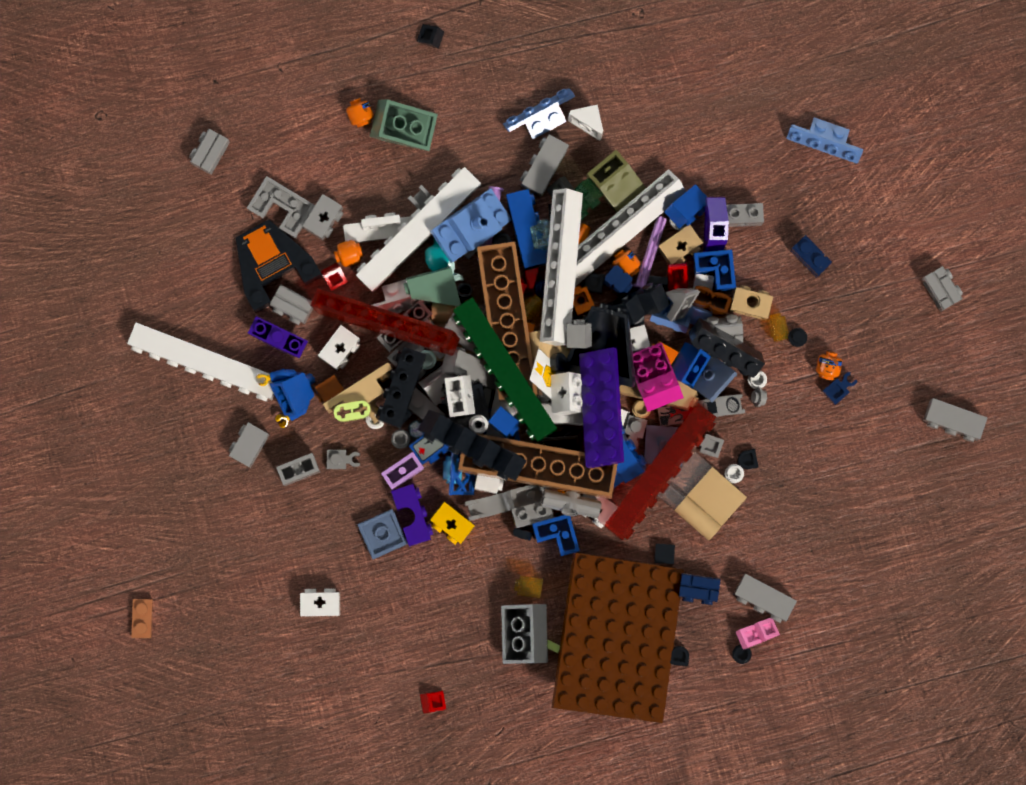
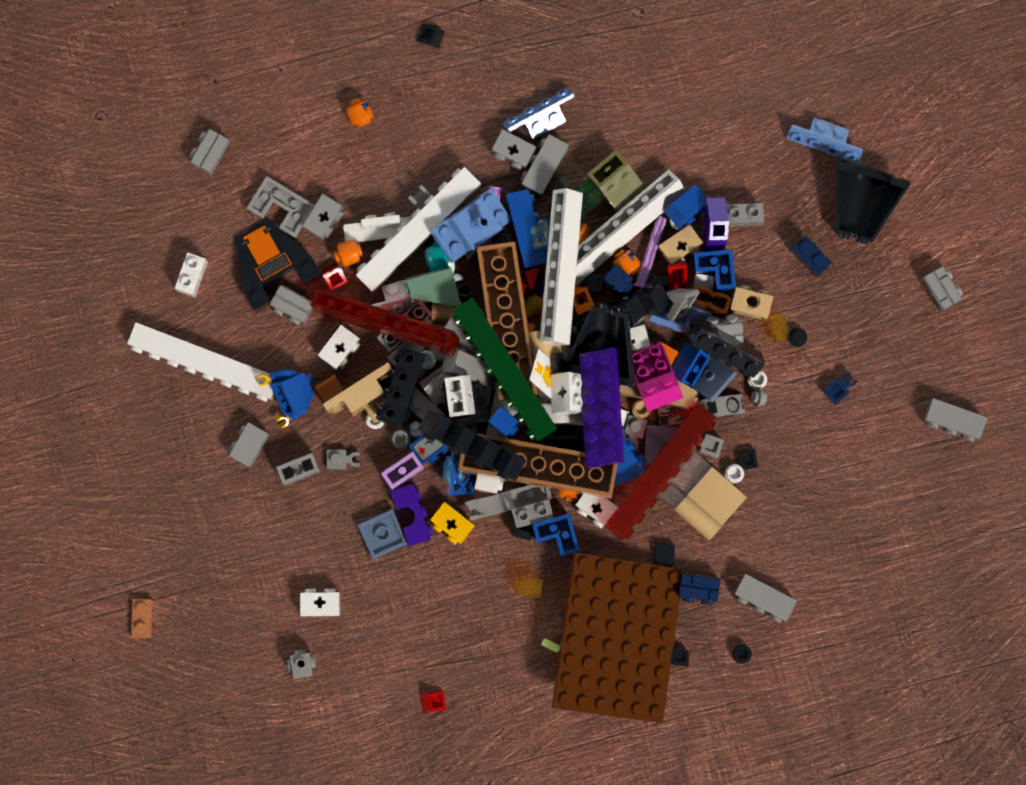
dark purple slope [248,316,308,358] -> none
yellowish green beam [334,401,371,422] -> none
sand green slope [370,99,438,151] -> none
white plate [469,415,488,434] -> none
dark grey brick [501,604,548,664] -> none
light grey piece [541,489,602,518] -> none
light grey brick [567,319,592,348] -> none
white slope [568,105,603,141] -> none
bright pink slope [736,618,780,650] -> none
orange head [816,351,843,380] -> none
none -> white brick [175,252,208,297]
none -> light grey brick [287,649,316,679]
none -> light grey brick [492,129,536,170]
none -> black cone [835,160,911,245]

